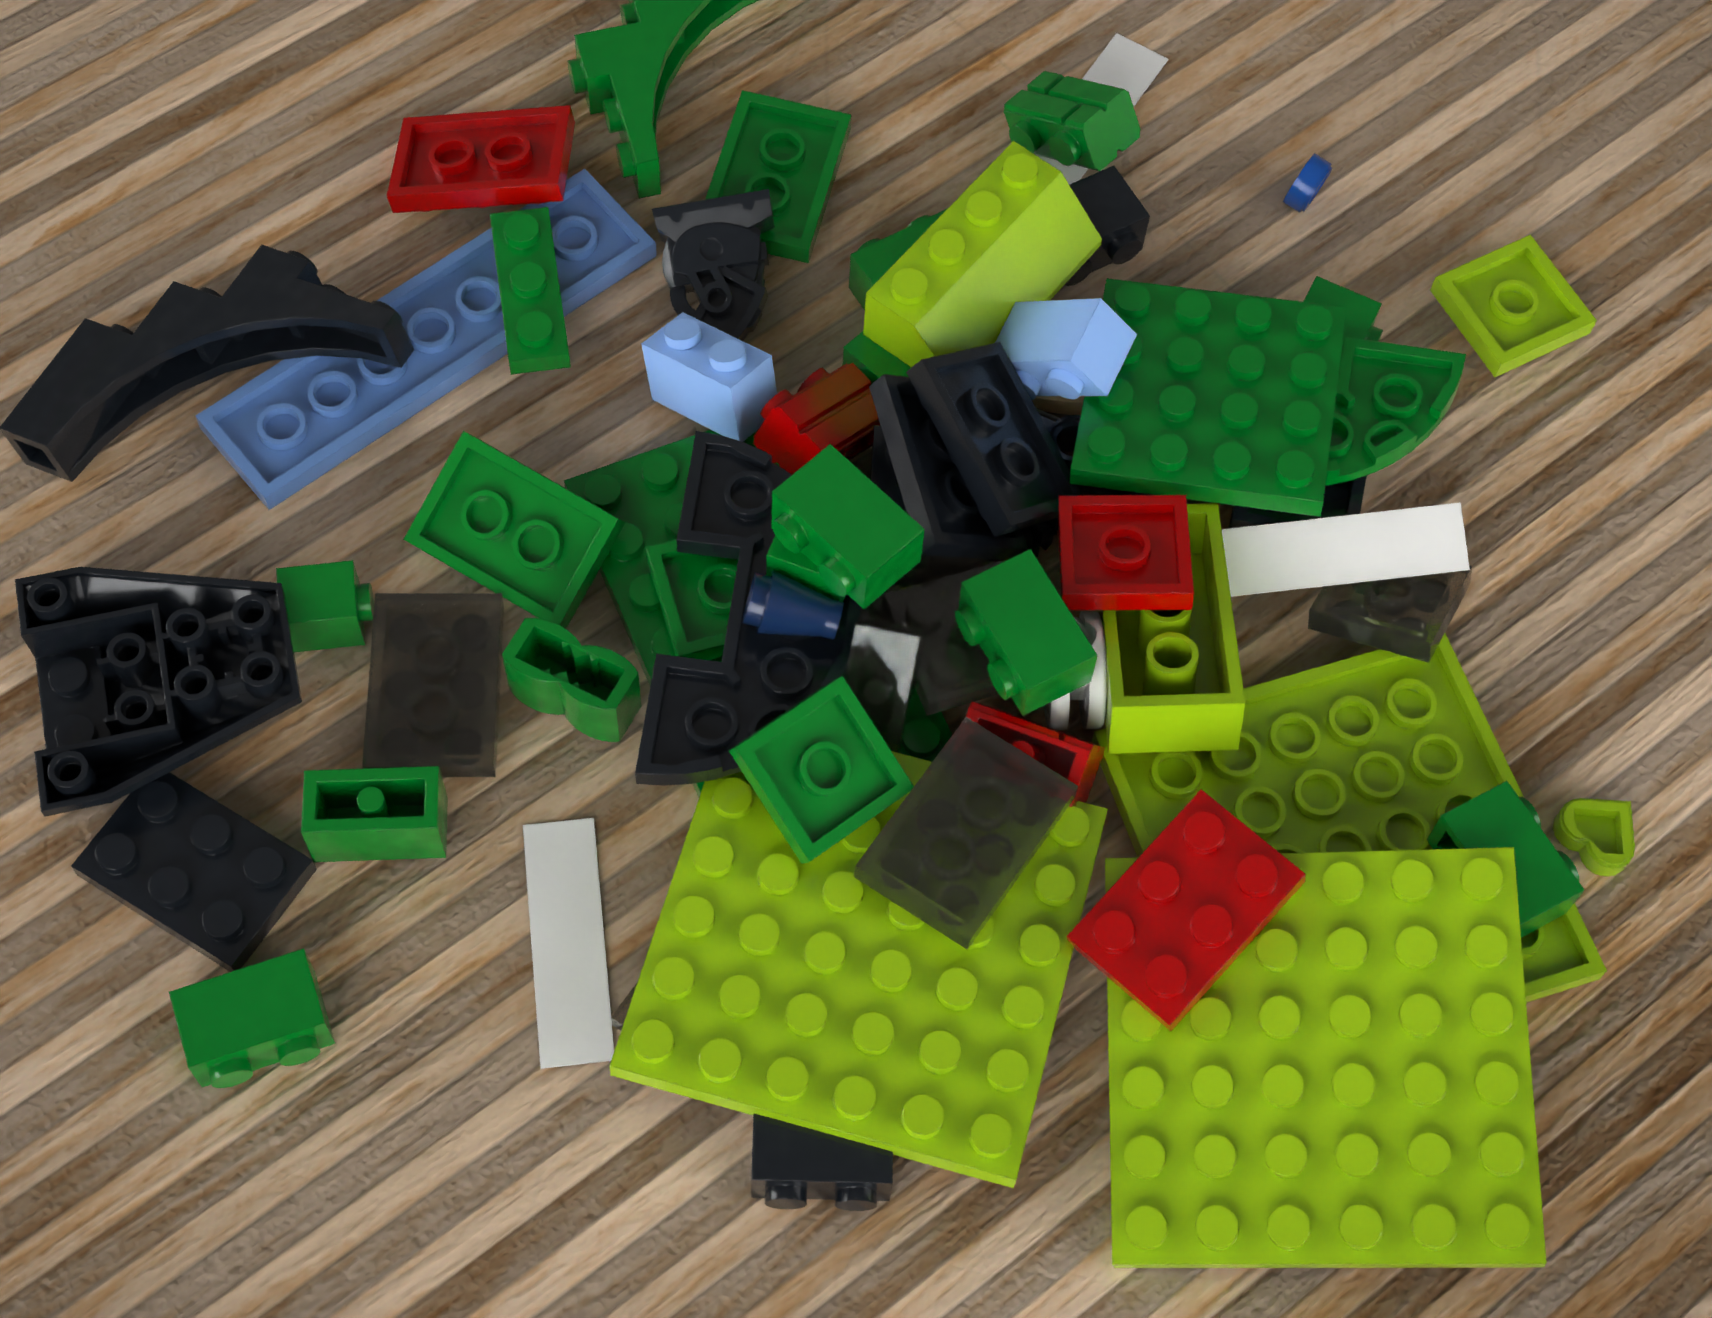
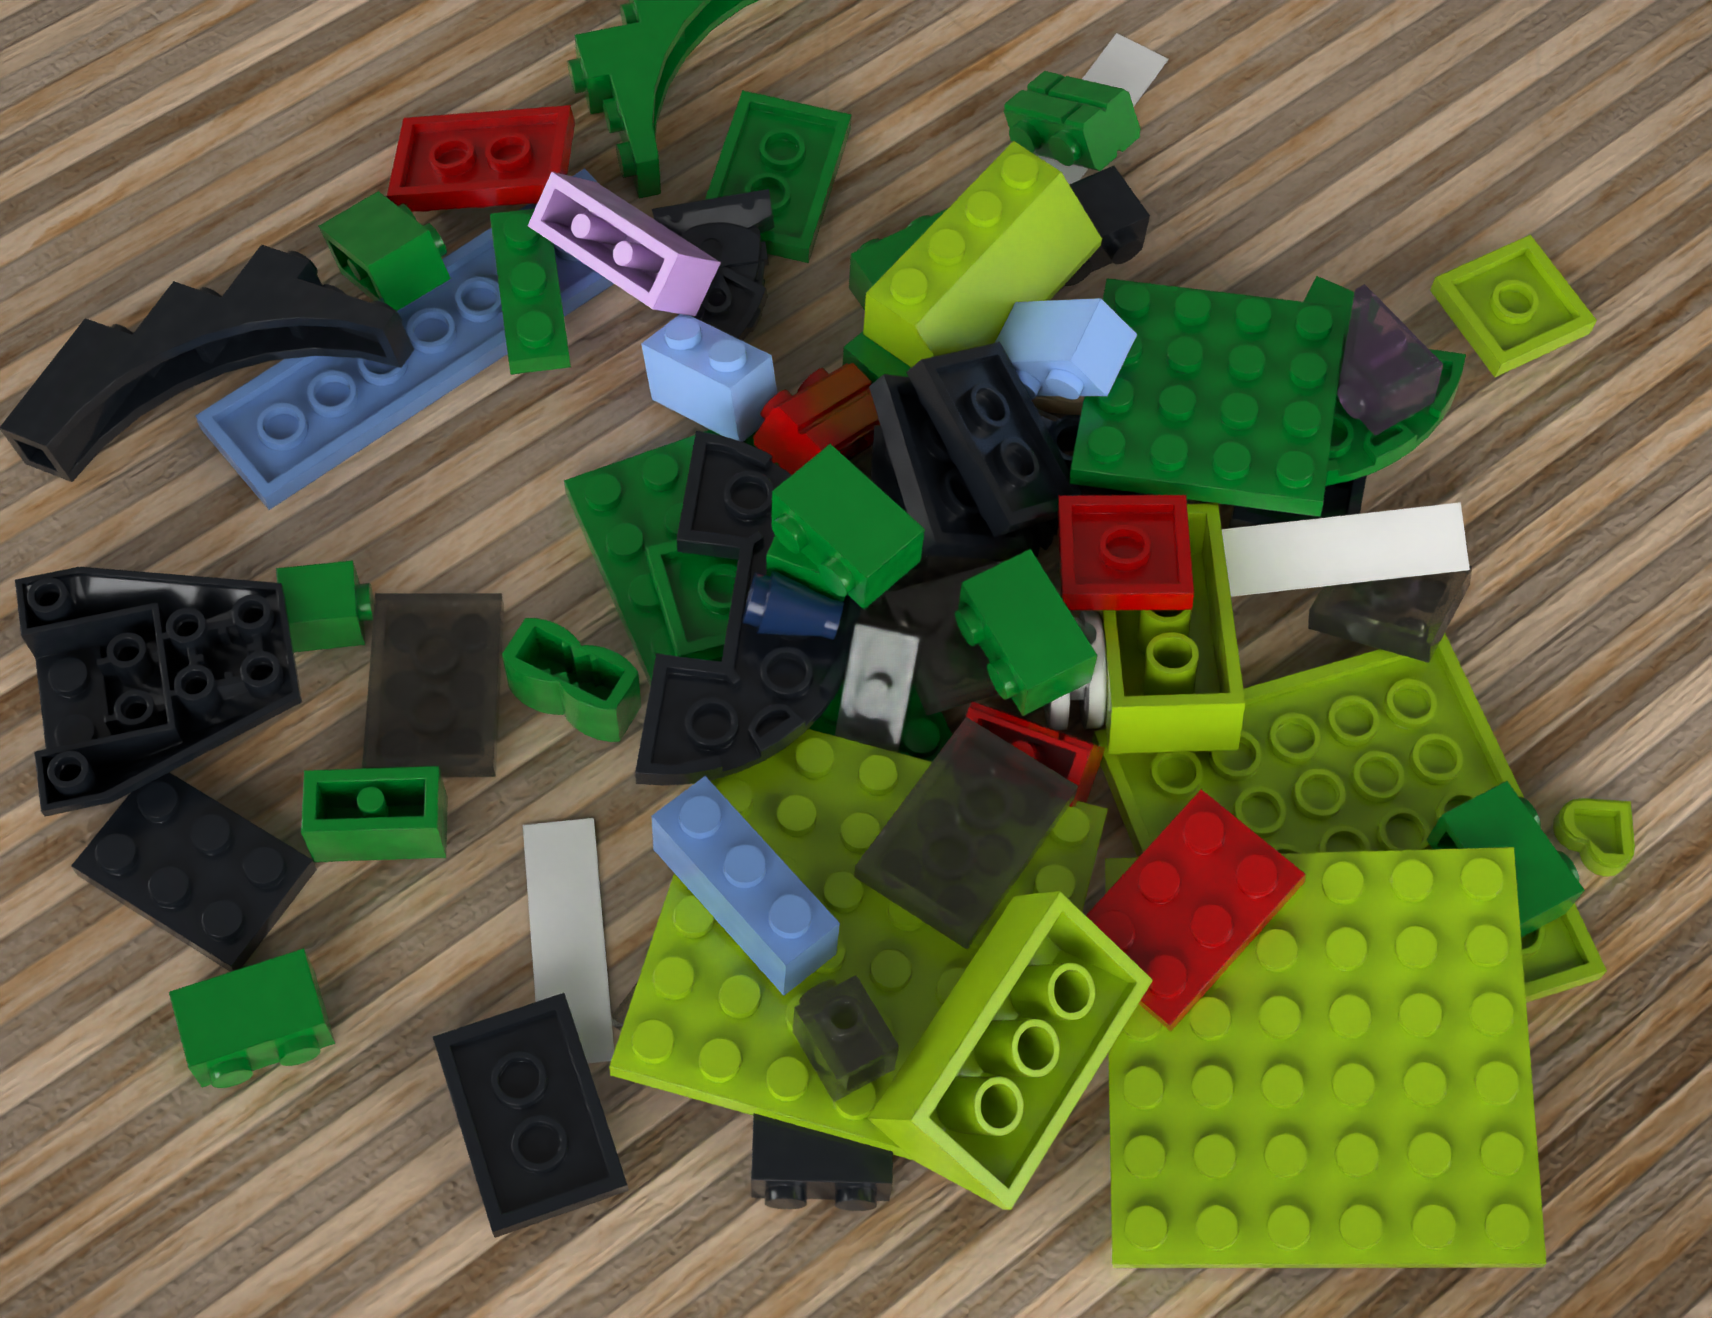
green plate [403,431,625,629] -> none
green plate [728,676,915,864] -> none
blue tile [1283,153,1333,213] -> none
none -> green brick [318,191,451,311]
none -> black plate [433,993,629,1238]
none -> lavender brick [528,172,721,316]
none -> medium blue brick [651,776,840,995]
none -> clear smoke brick [792,975,899,1102]
none -> lime slope [867,891,1153,1210]
none -> clear purple slope [1337,284,1443,436]

